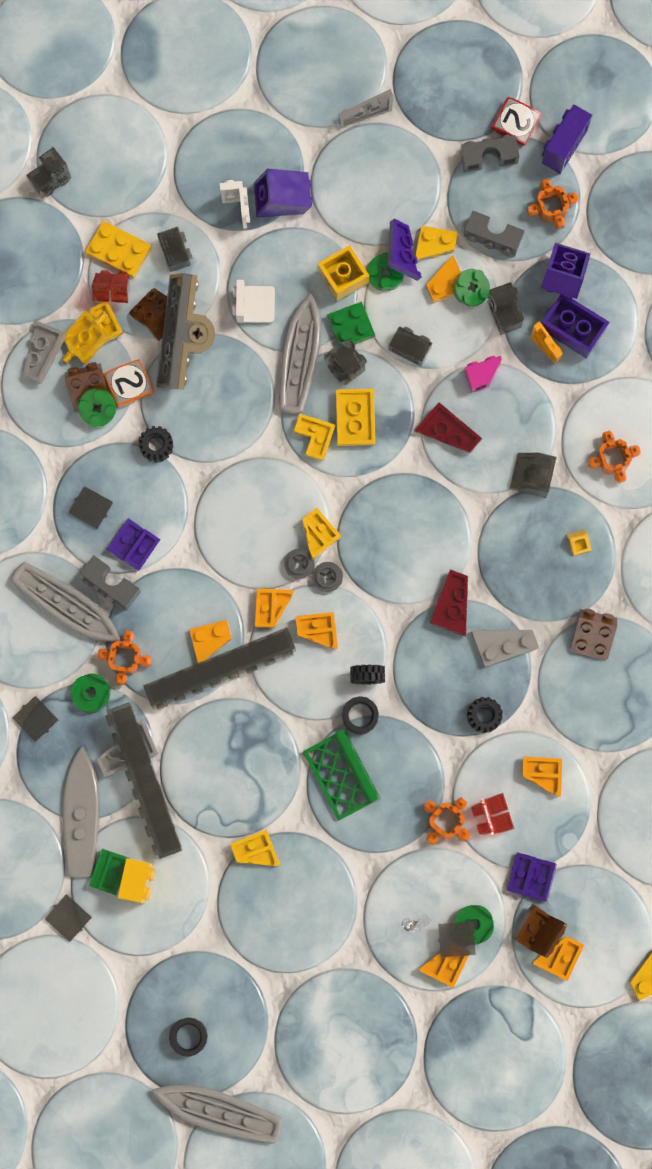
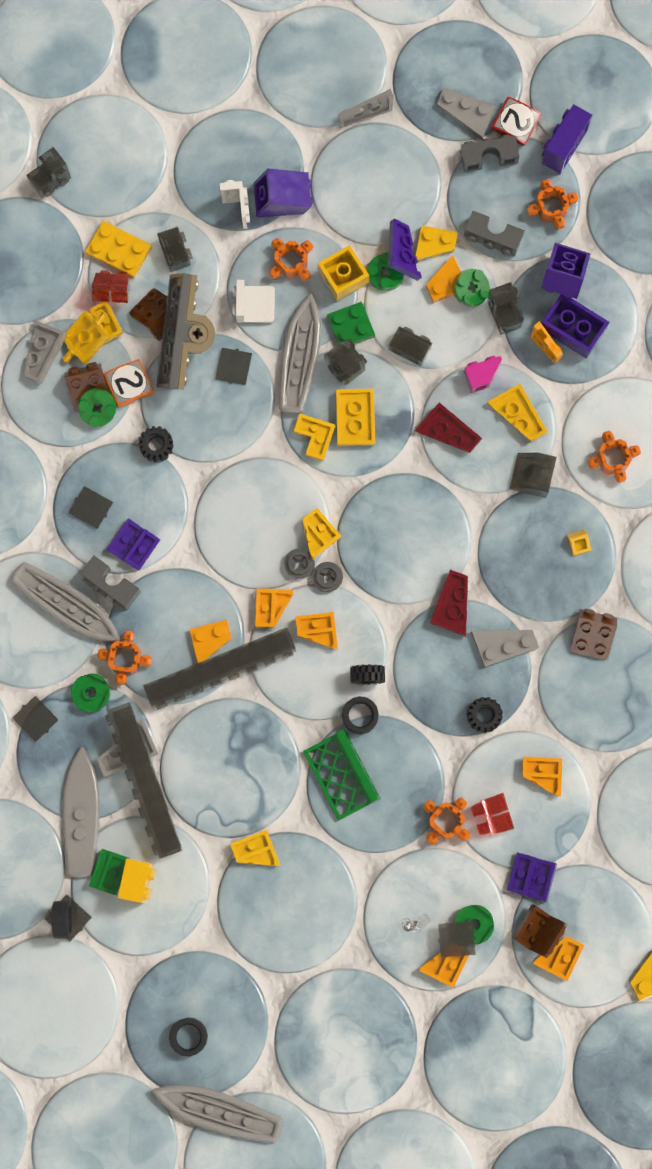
none -> black tyre [51,901,72,939]
none -> clear smoke piece [215,348,252,385]
none -> orange piece [269,238,313,282]
none -> light grey wing [437,88,495,140]
none -> yellow wing [487,384,548,442]

